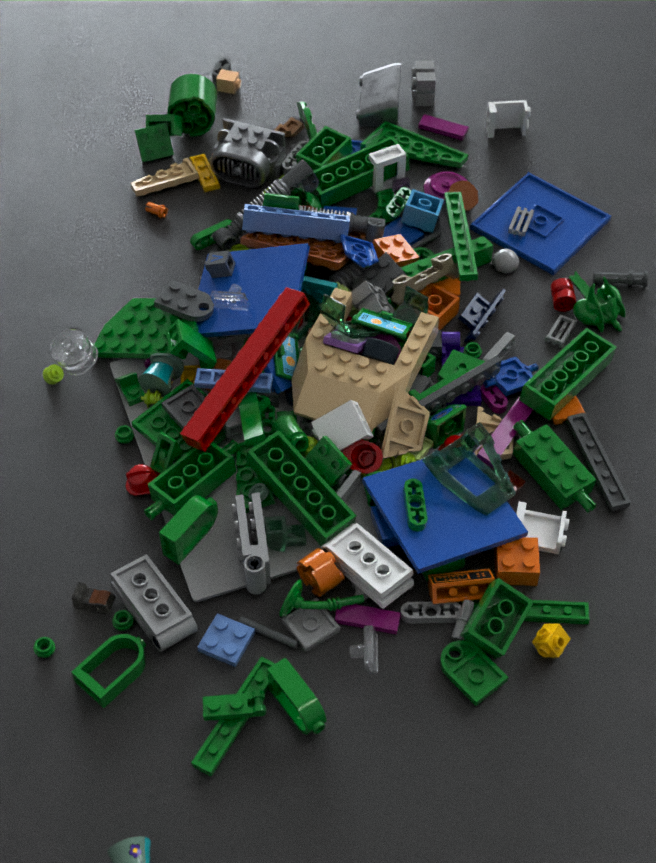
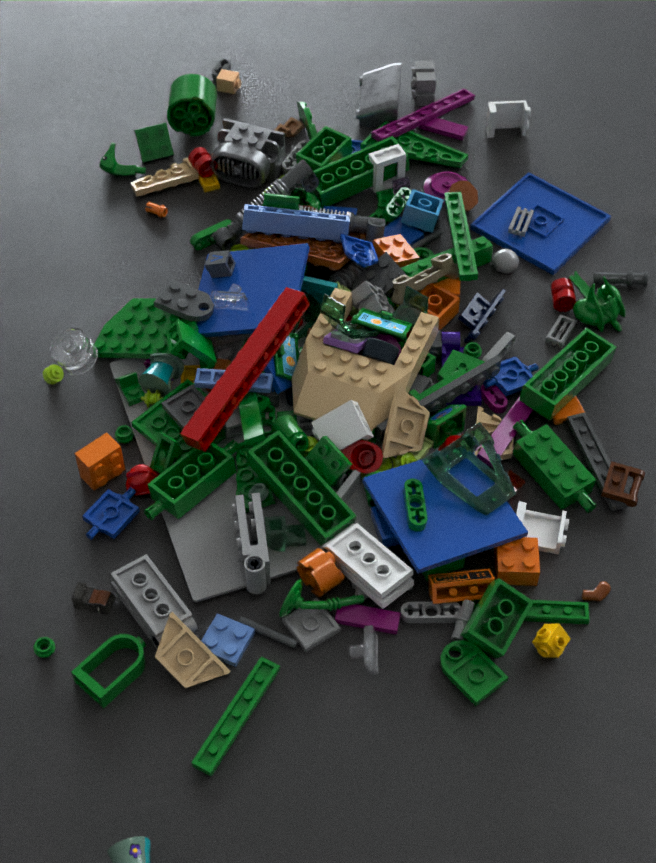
green plate [112,610,134,631] -> none
green panel [146,114,182,136] -> none
green window [159,495,218,565] -> none
green plate [203,690,266,721] -> none
green window [267,657,327,735] -> none
none -> orange brick [75,432,126,491]
none -> blue plate [82,487,140,540]
none -> green animal [99,143,146,176]
none -> tan wing [155,612,230,688]
none -> red wheel [188,147,218,178]
none -> magenta tile [371,88,475,142]
none -> dark orange arm [582,581,611,601]
none -> reddish brown plate [601,461,645,507]

